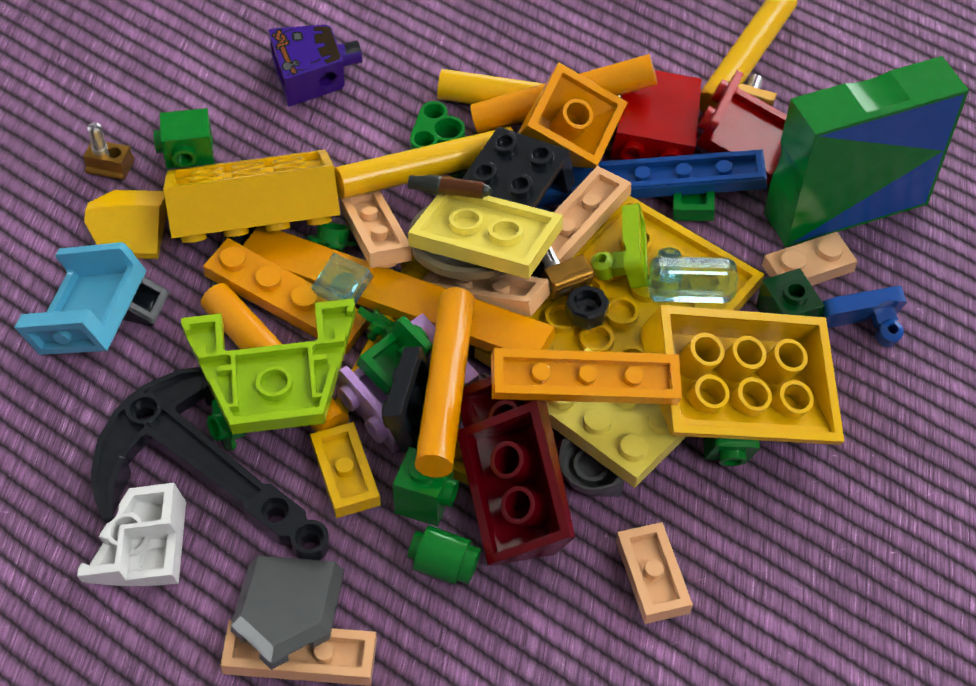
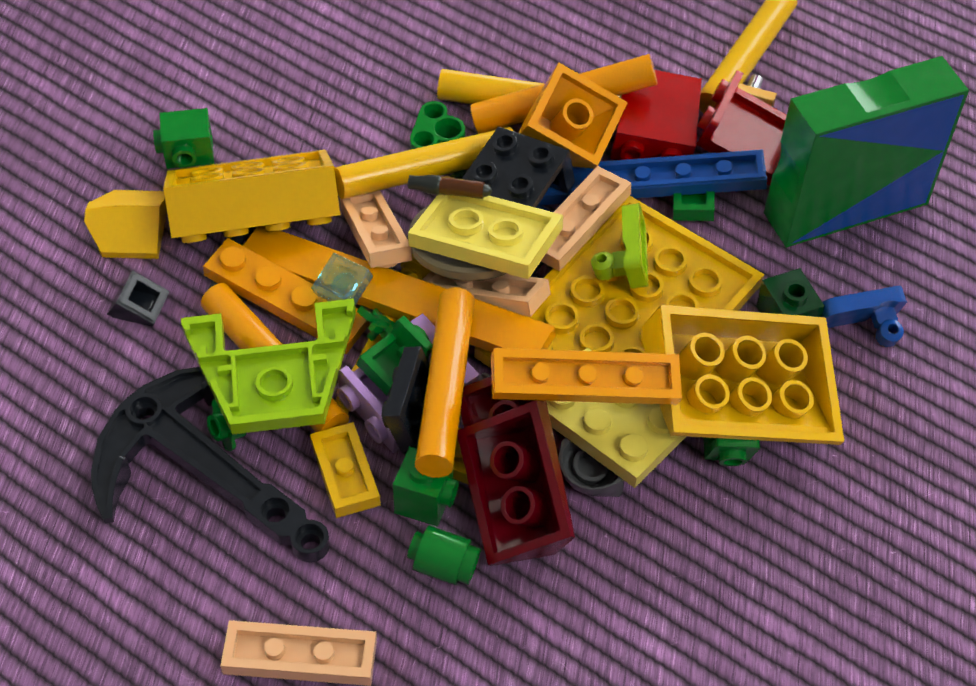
medium azure panel [14,242,147,355] -> none
white slope [77,483,186,586] -> none
pearl gold piece [83,122,134,180] -> none
dark grey tile [231,556,344,670] -> none
dark purple torso [268,24,363,107] -> none
green plate [308,222,357,252] -> none
pearl gold piece [541,246,594,301] -> none
black tile [565,285,609,330] -> none
light nougat plate [616,522,693,624] -> none
clear light blue piece [648,247,738,303] -> none
light nougat plate [762,232,858,286] -> none

